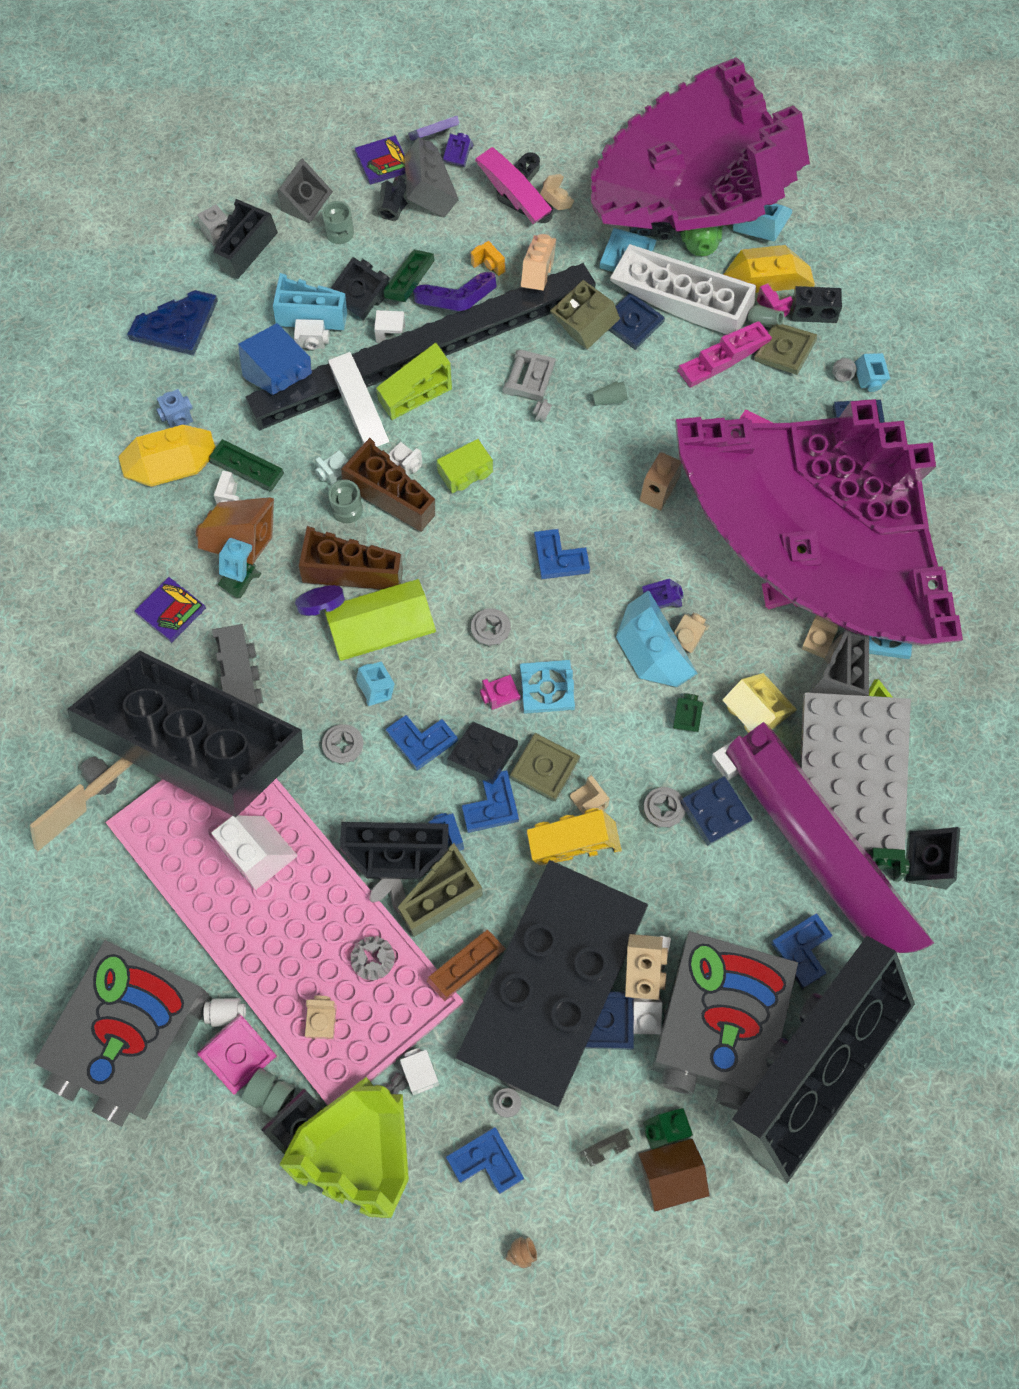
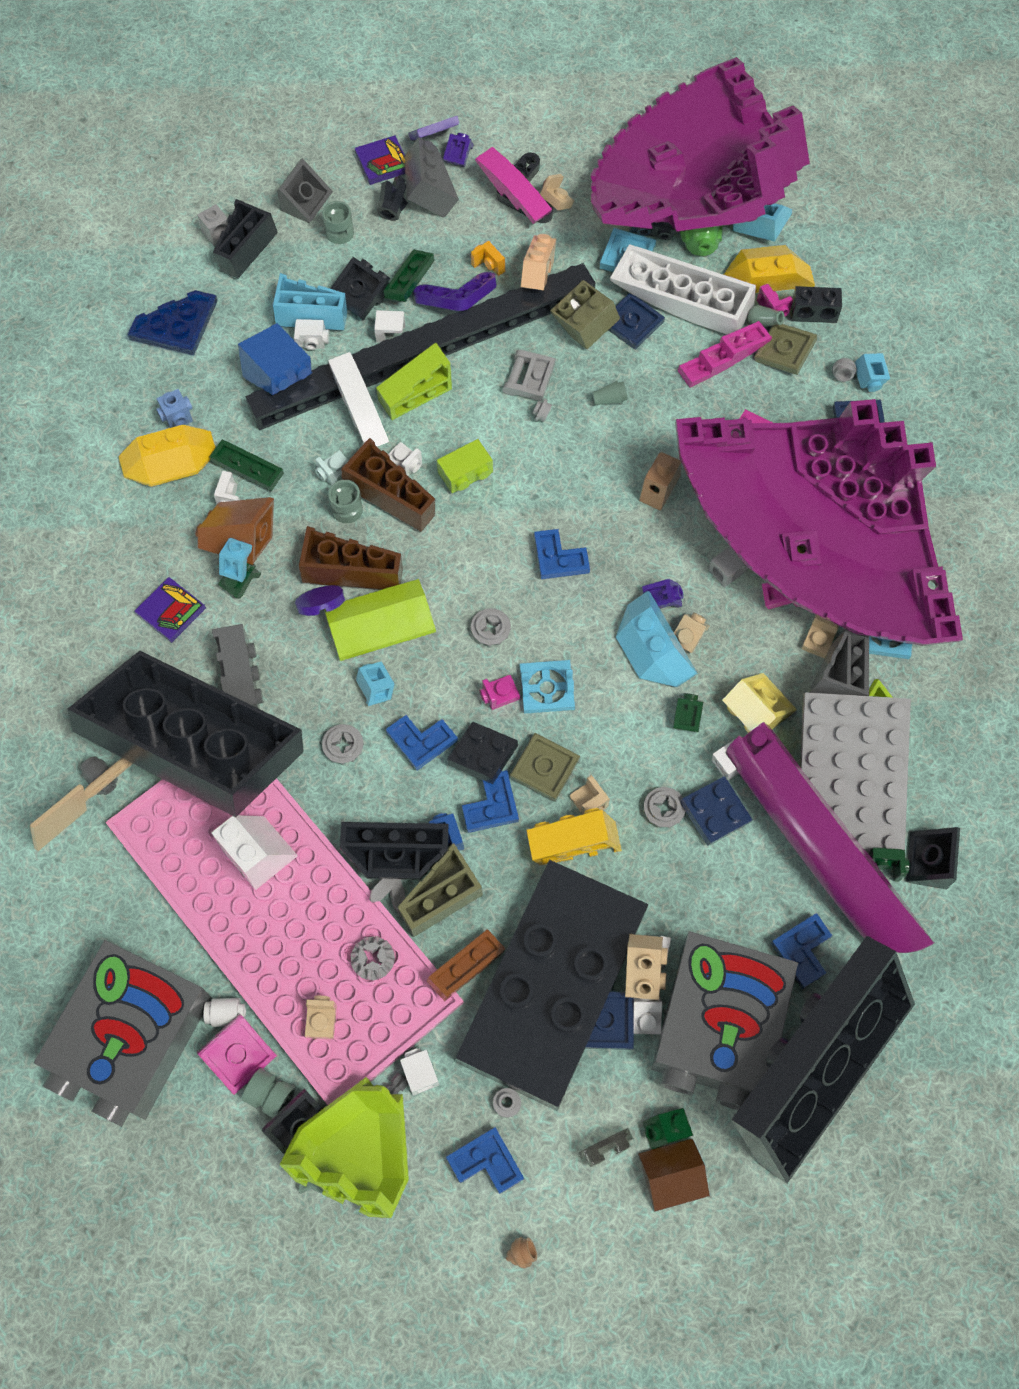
none -> light grey brick [708,546,748,588]

